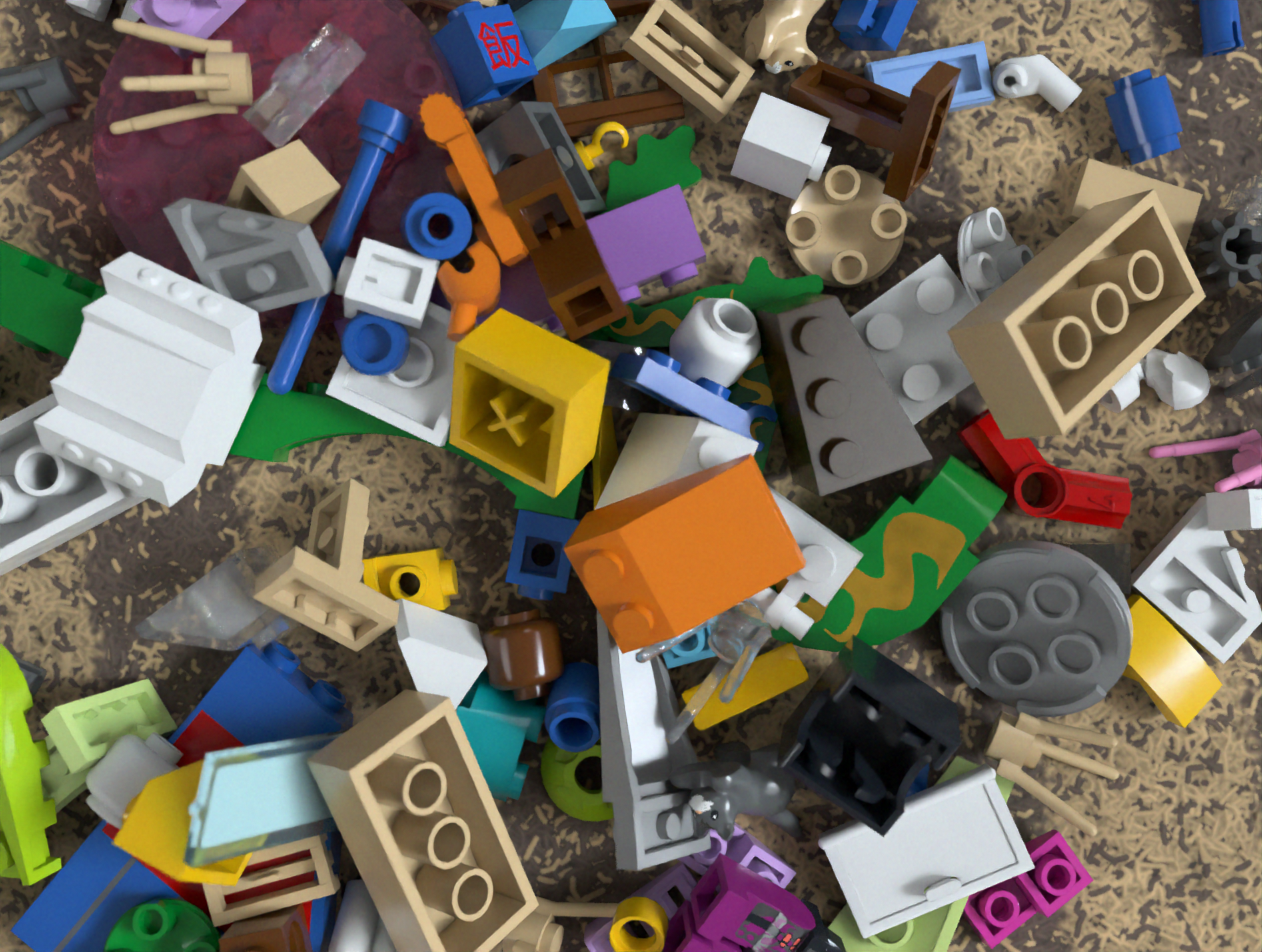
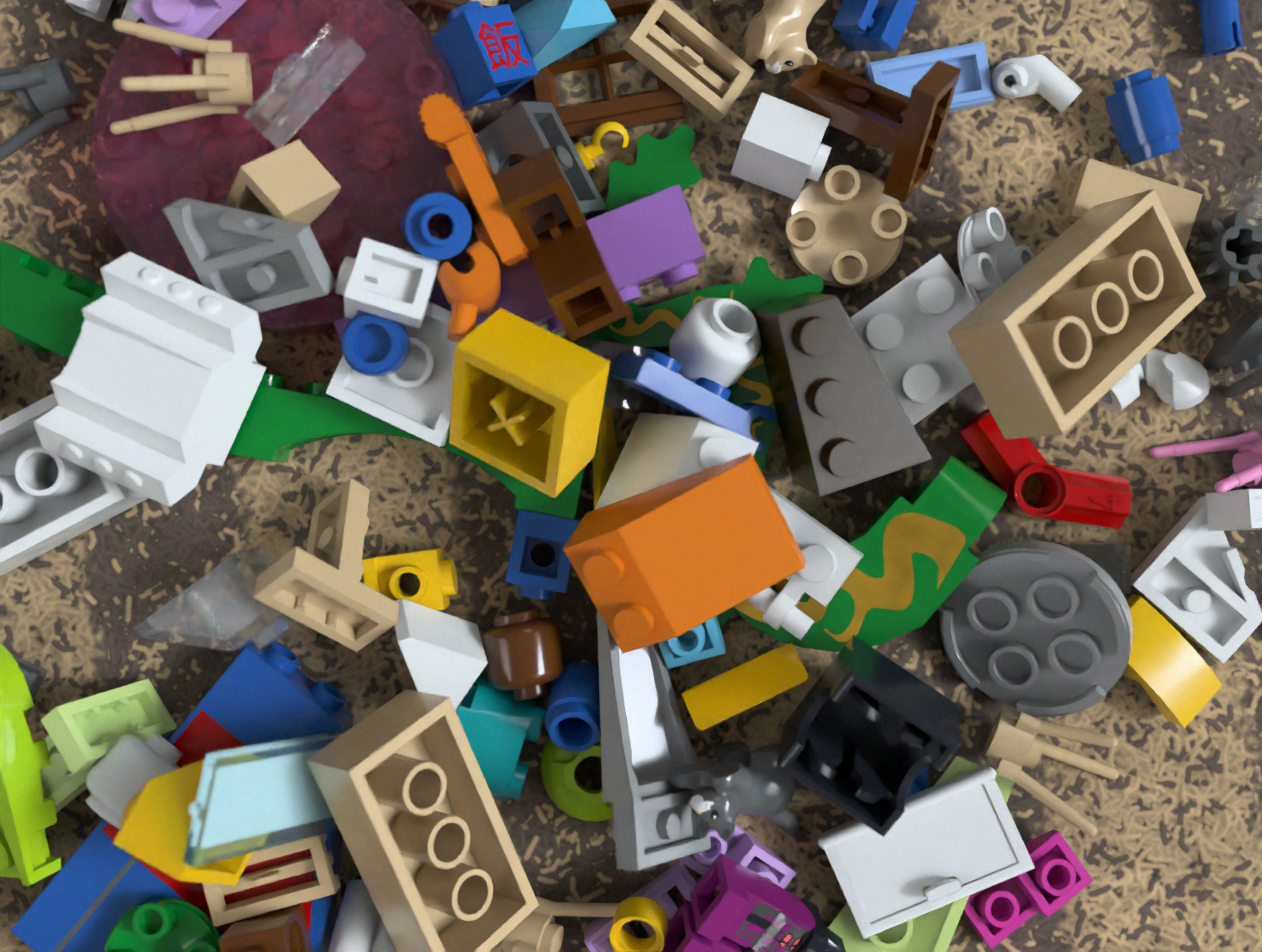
blue piece [267,99,414,395] -> none
clear plant [635,599,772,744] -> none

